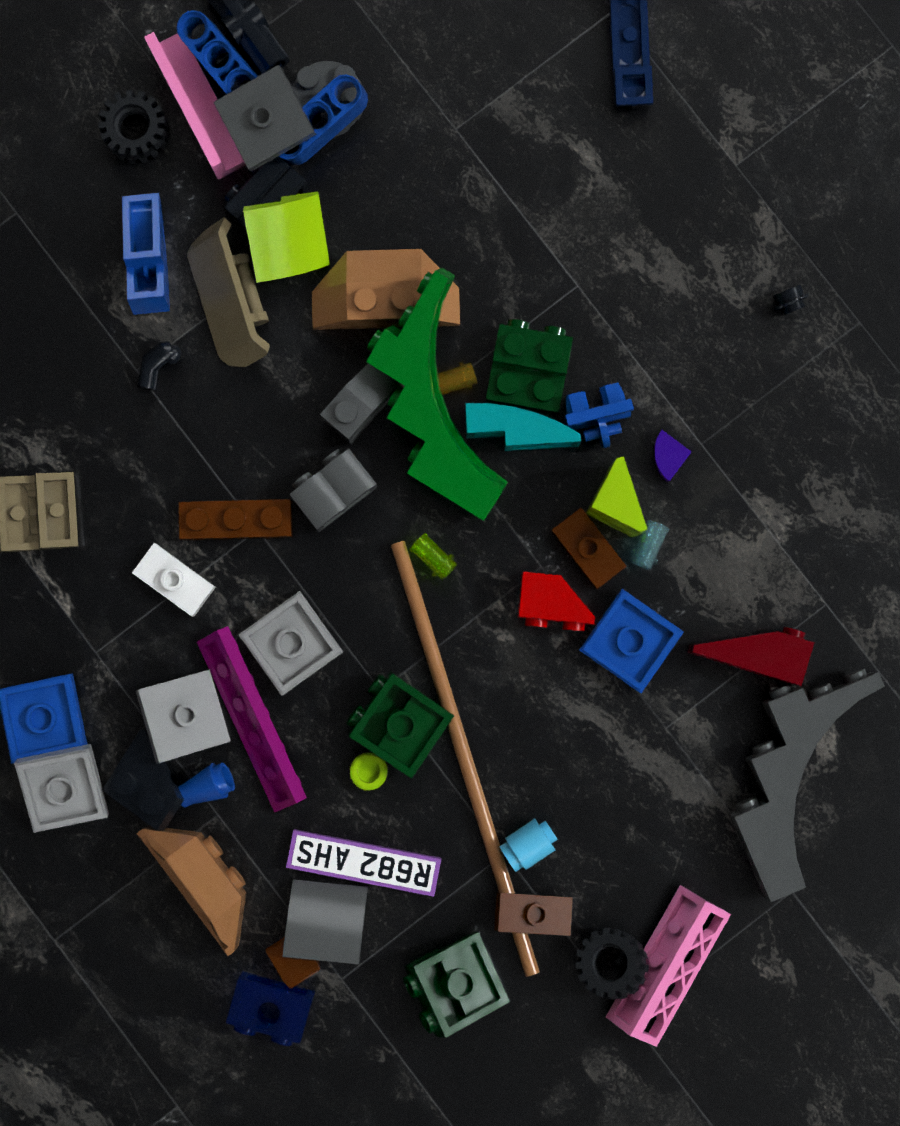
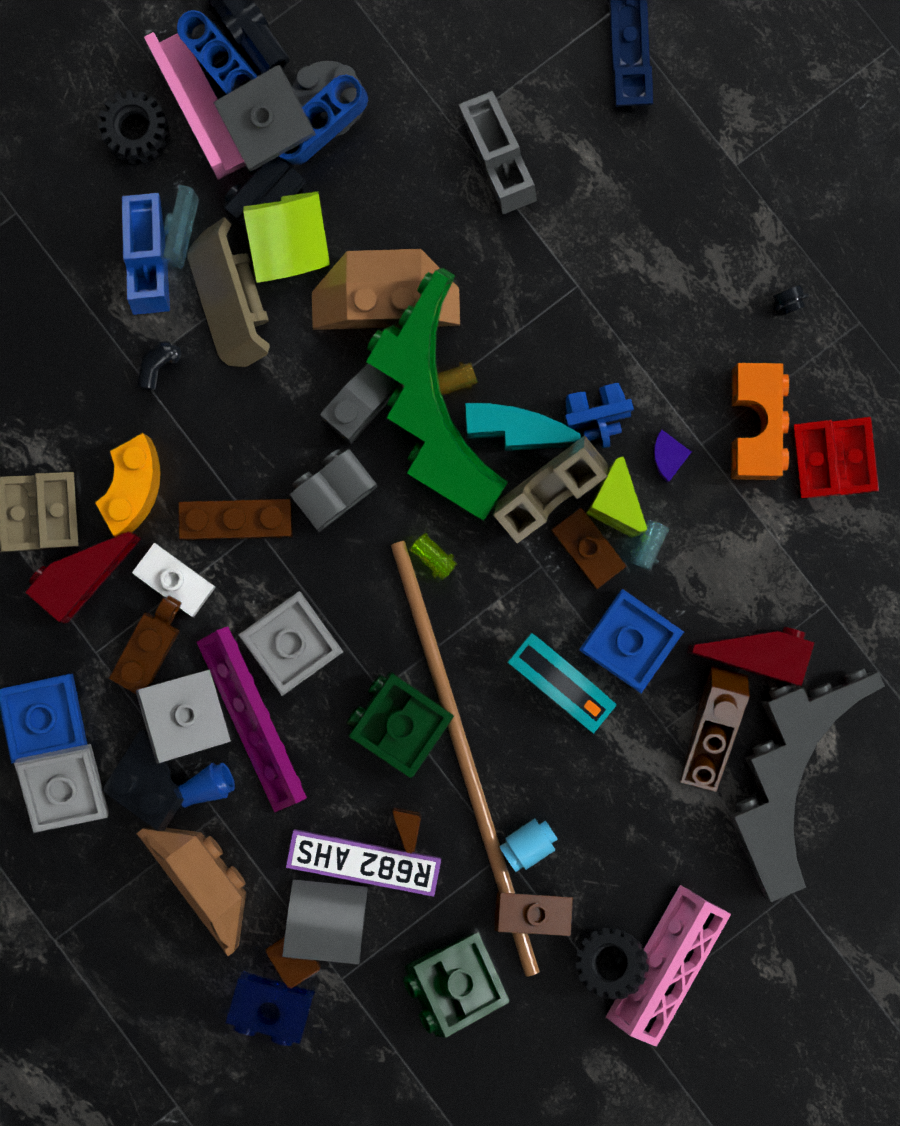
lime tile [350,752,388,790] -> none
dark green plate [486,319,573,415] -> none
red slope [517,572,595,631] -> none
none -> dark red slope [25,531,141,623]
none -> light orange brick [95,433,160,537]
none -> reddish brown plate [109,595,182,694]
none -> clear light blue plate [163,185,199,268]
none -> reddish brown slope [392,808,422,854]
none -> dark grey slope [458,91,537,214]
none -> dark tan arch [493,435,608,543]
none -> teal slope [507,633,617,734]
none -> reddish brown slope [680,666,750,792]
none -> orange arch [731,363,789,480]
none -> red slope [794,417,879,499]

